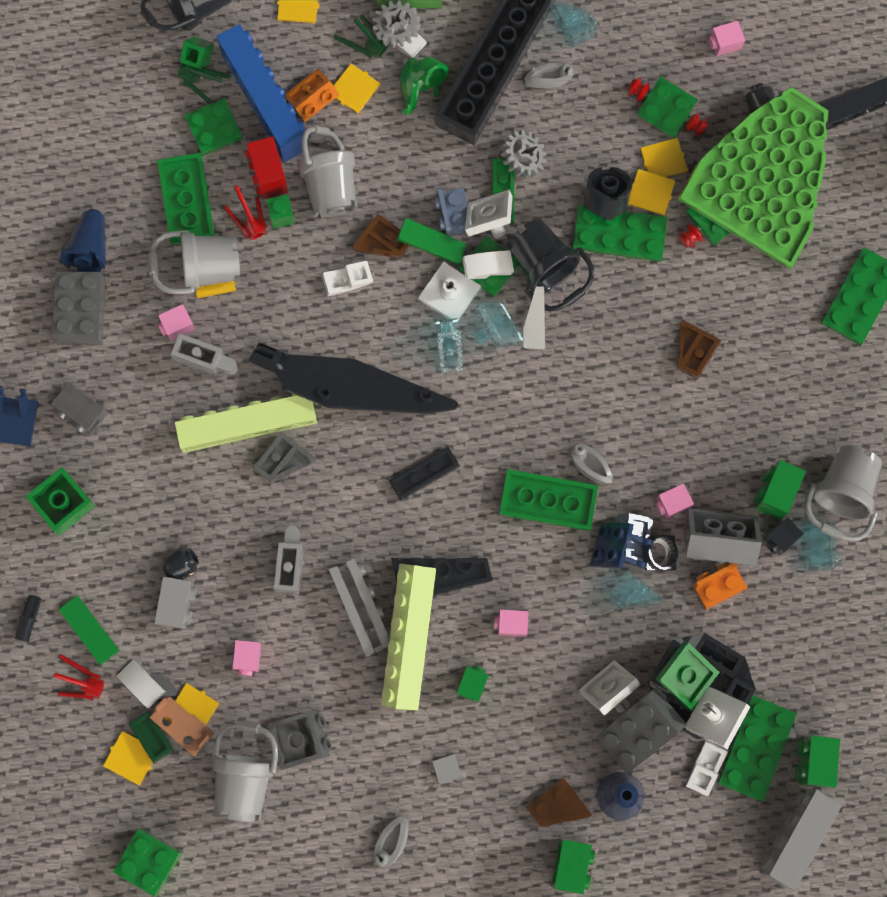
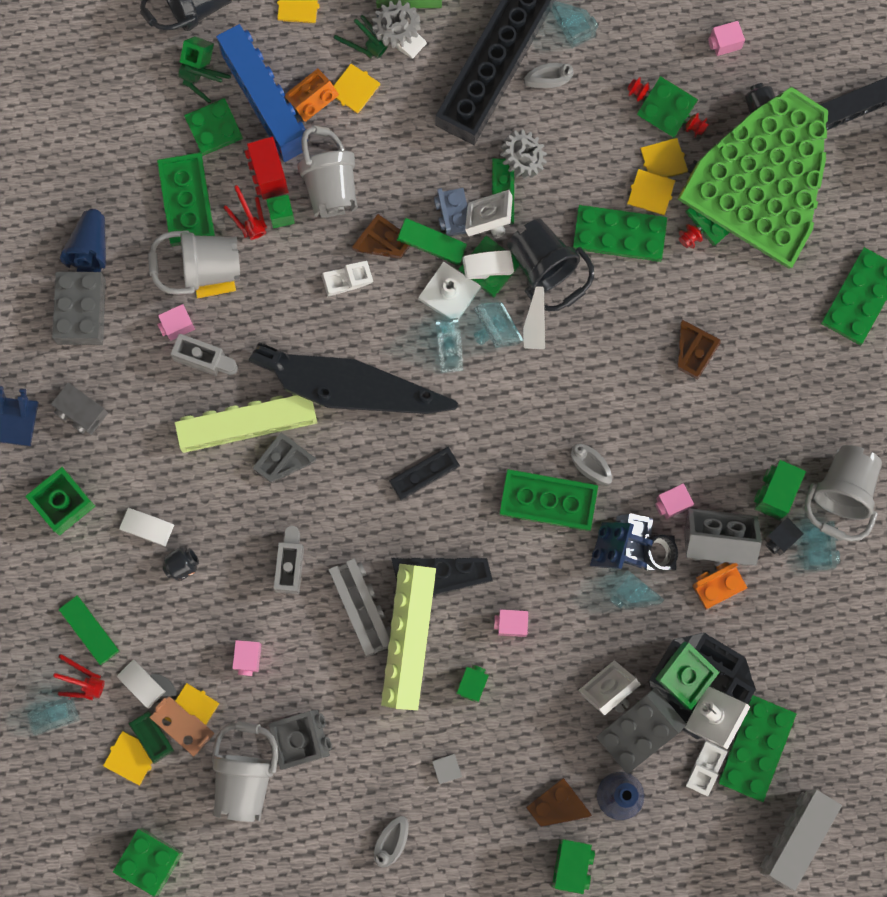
black axle [14,595,41,643] -> none
light grey brick [155,577,197,630] -> none
green piece [400,56,449,115] -> none
black brick [584,167,632,221] -> none
green brick [795,735,840,788] -> none
none -> clear light blue slope [27,697,80,736]
none -> white slope [119,508,174,546]

